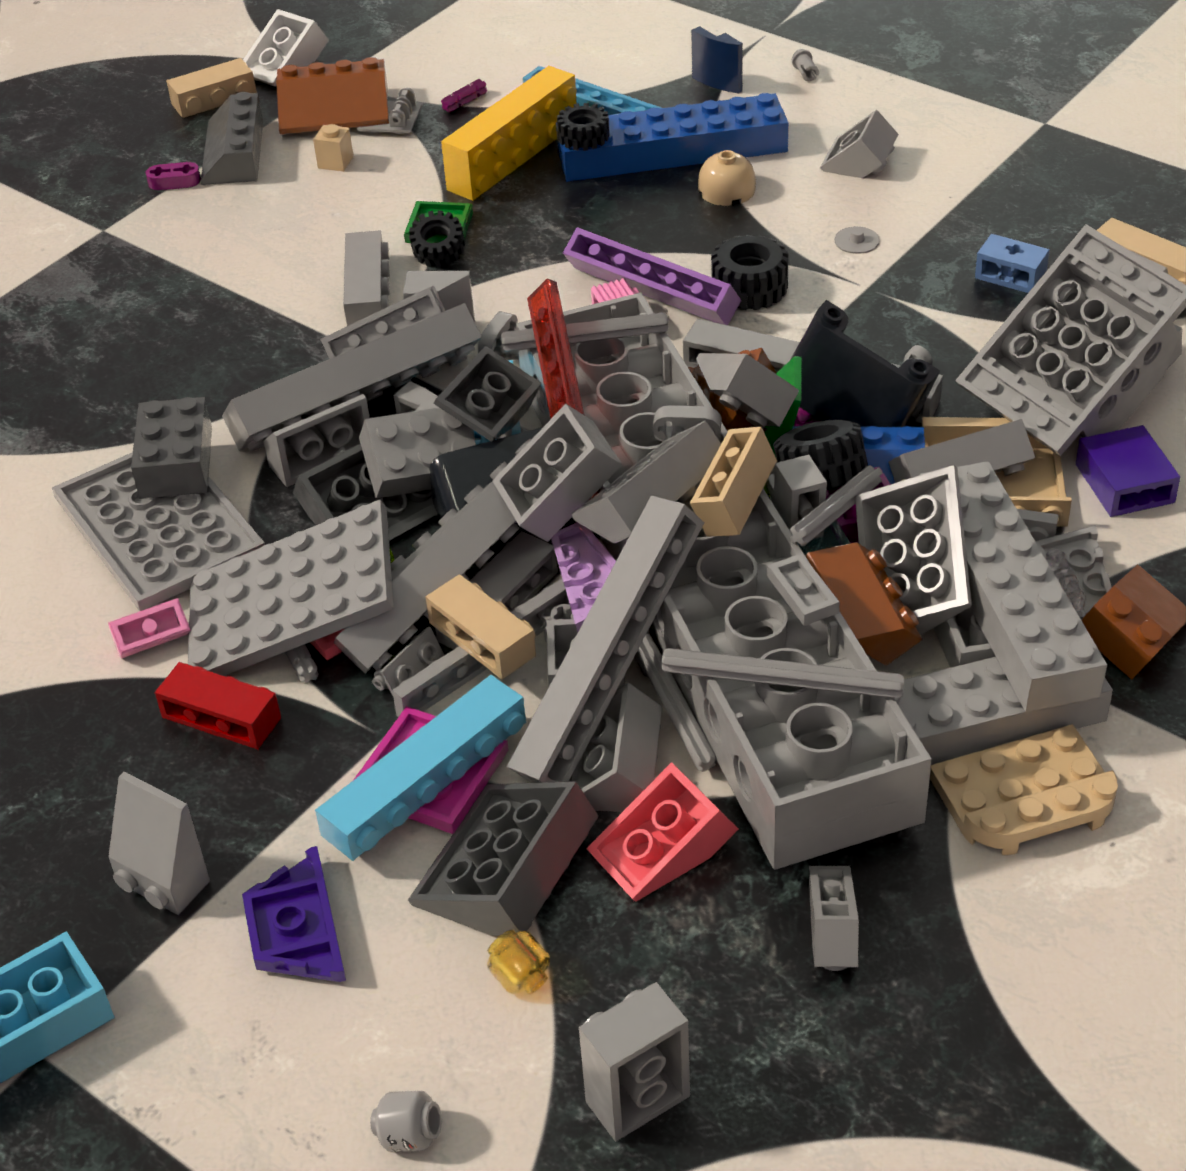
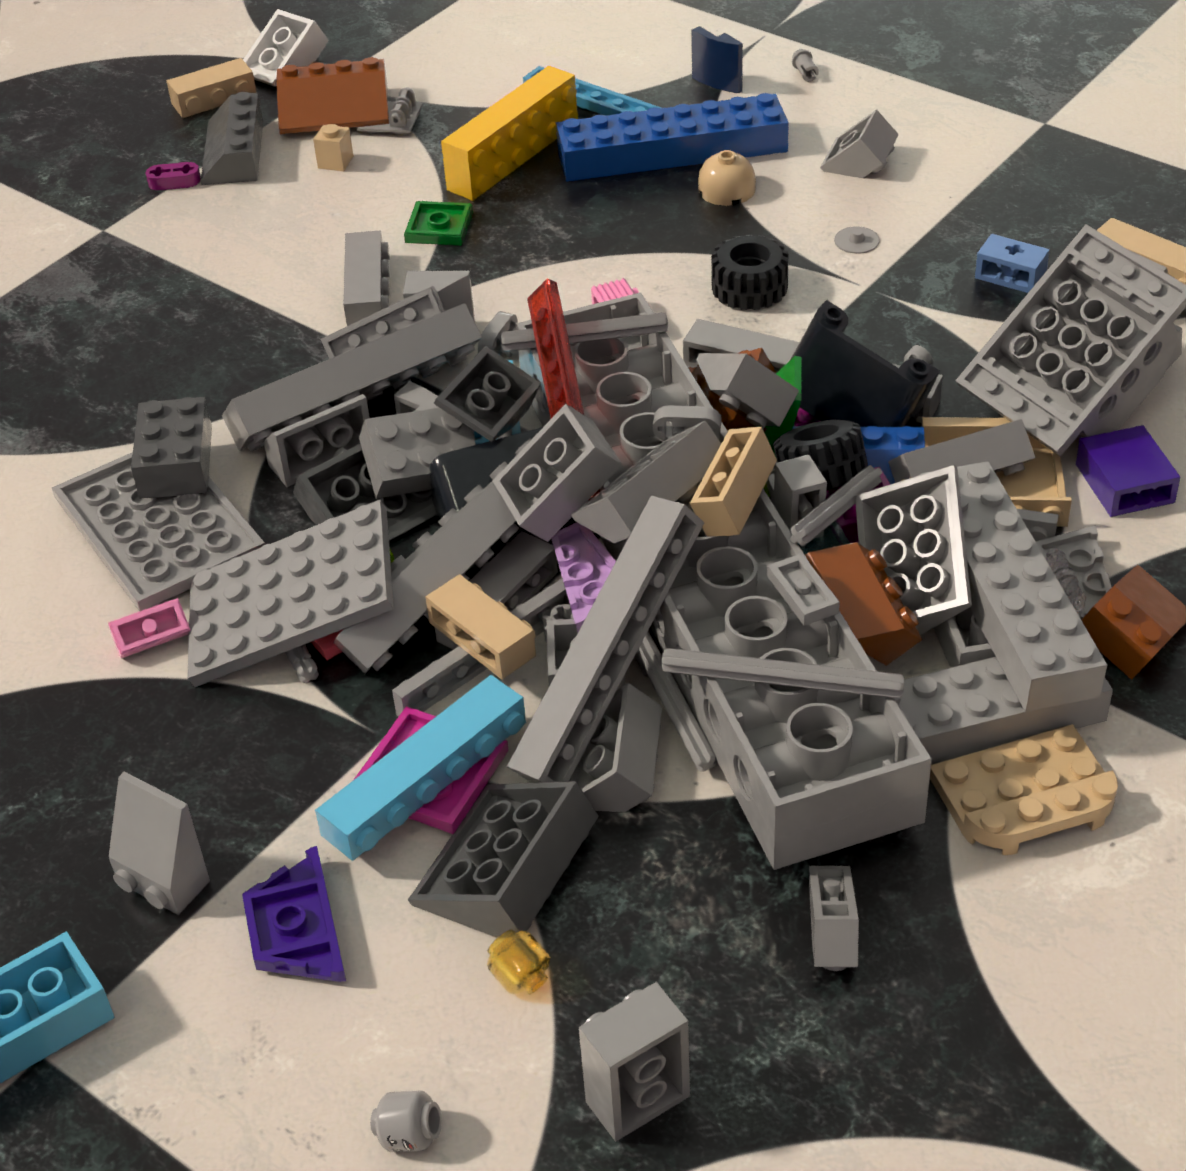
red brick [155,662,281,749] -> none
light grey hinge [372,626,444,695] -> none
black tyre [409,210,465,268] -> none
magenta axle [441,79,487,113] -> none
black tyre [557,103,610,151] -> none
medium lavender brick [563,227,741,325] -> none
coral slope [586,762,739,902] -> none

